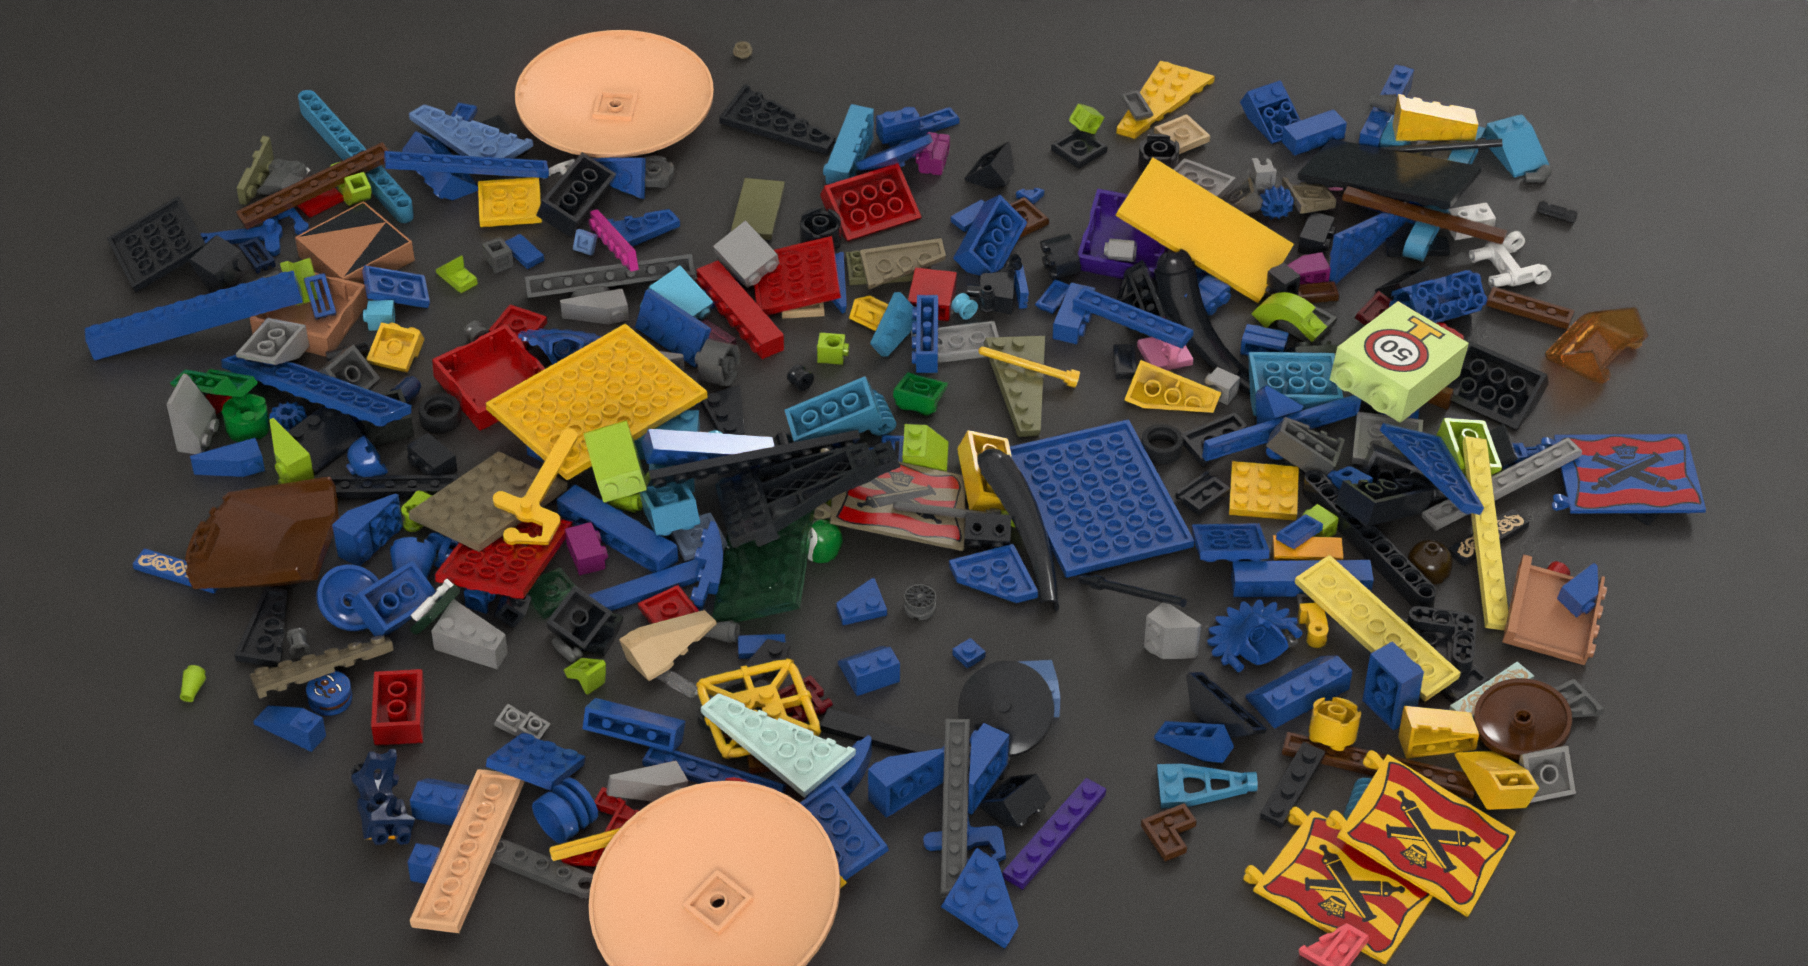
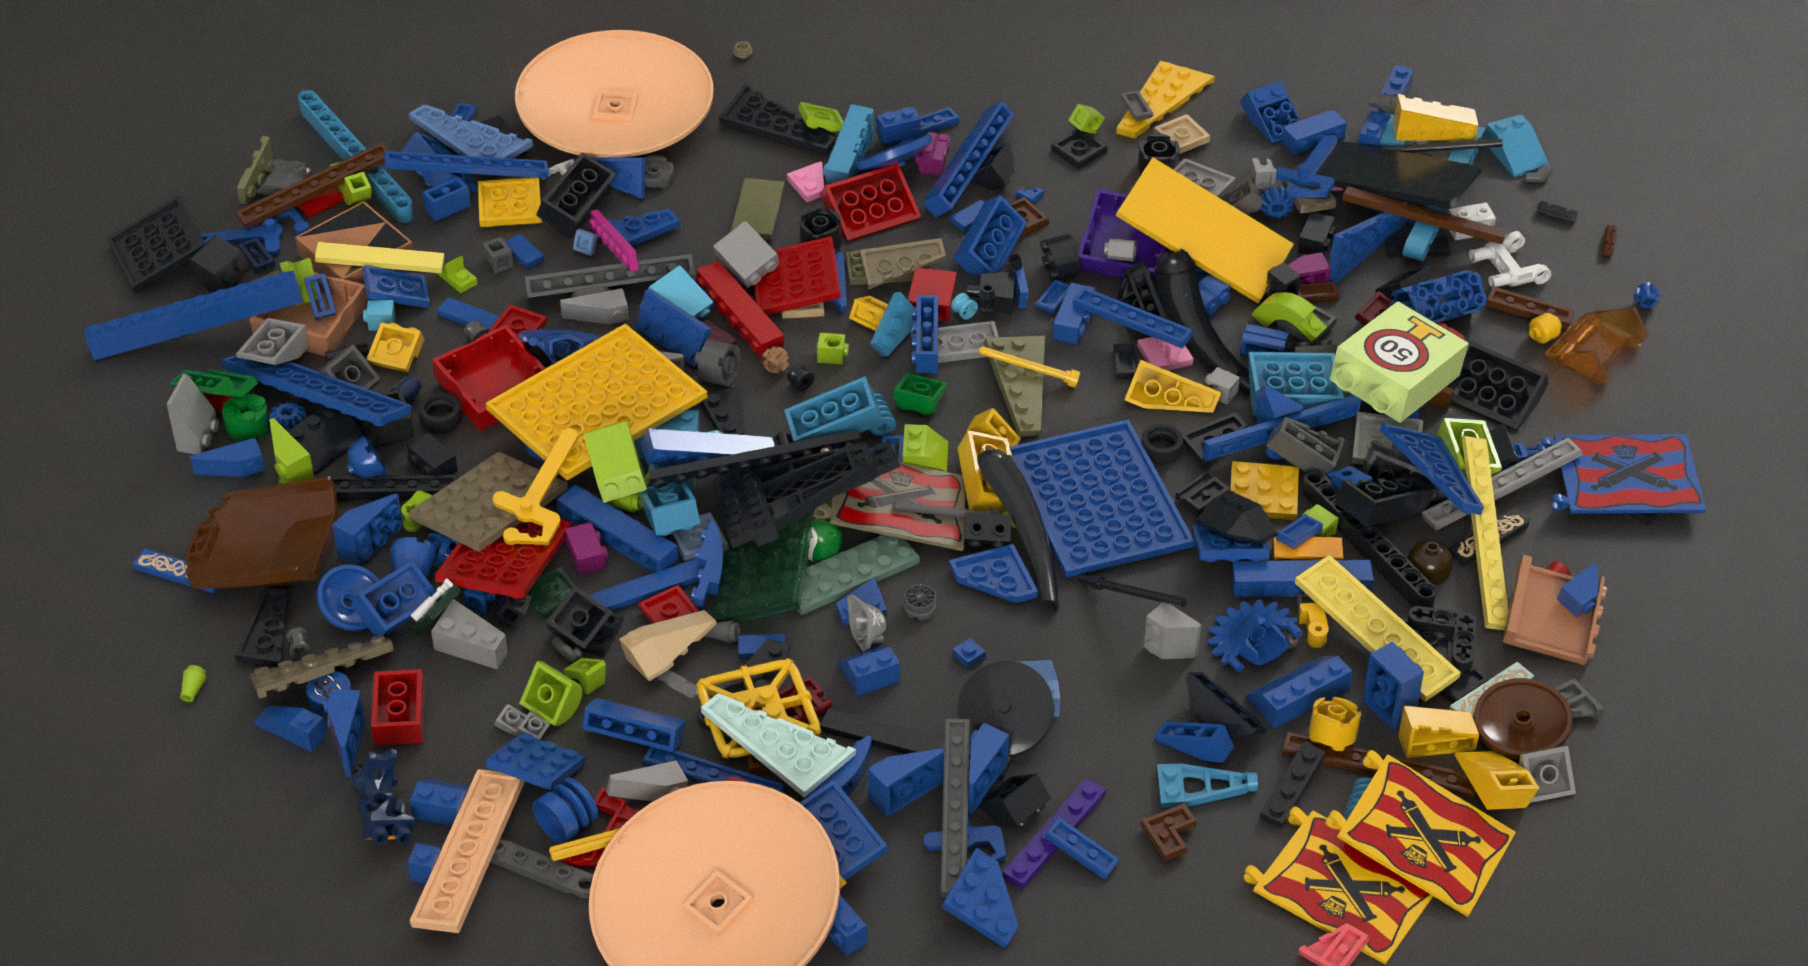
none -> light yellow tile [315,242,444,273]
none -> blue slope [324,689,366,778]
none -> blue brick [423,177,471,221]
none -> blue tile [437,297,500,330]
none -> lime brick [519,661,582,726]
none -> medium nougat gear [762,346,789,374]
none -> sand green plate [778,535,920,615]
none -> bright pink wing [787,161,824,202]
none -> lime plate [798,102,844,133]
none -> blue brick [828,895,867,956]
none -> light grey hat [847,594,886,652]
none -> blue brick [923,100,1014,218]
none -> yellow slope [967,408,1021,447]
none -> blue tile [1044,817,1120,880]
none -> black wedge [1197,491,1278,544]
none -> blue piece [1274,134,1337,198]
none -> yellow head [1529,313,1562,344]
none -> reddish brown axle [1602,224,1617,257]
none -> blue gear [1633,282,1661,308]

